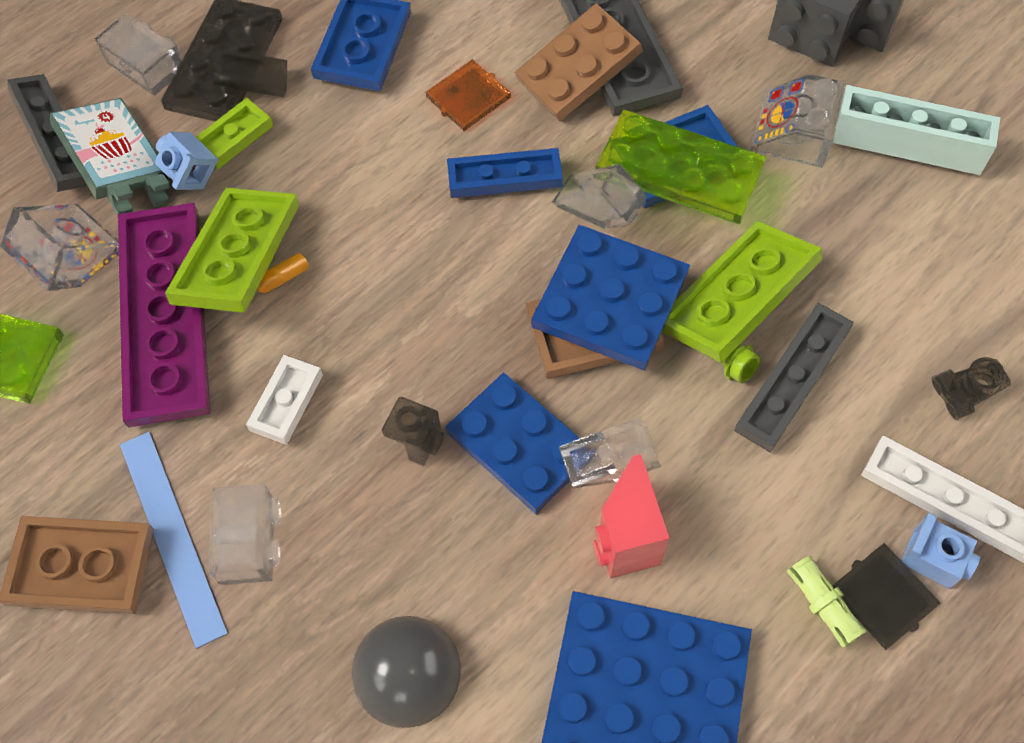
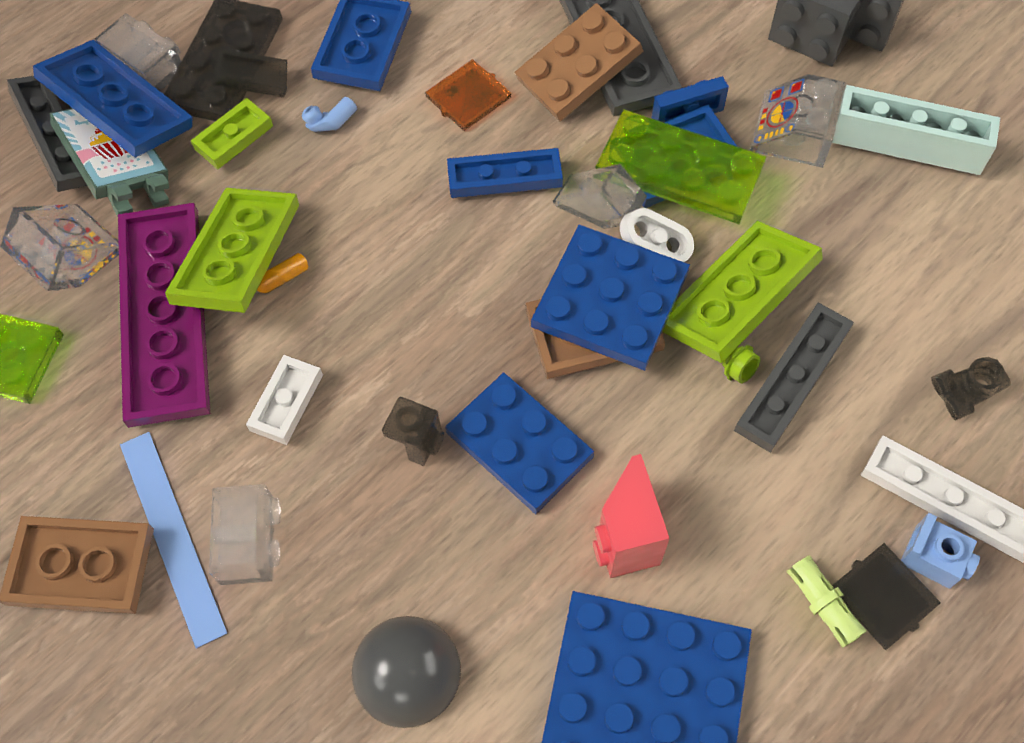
light blue brick [154,132,218,190] -> none
clear slope [559,417,661,489] -> none
none -> blue plate [33,40,193,158]
none -> light blue arm [302,97,357,132]
none -> white plate [620,208,694,262]
none -> blue plate [651,76,729,126]

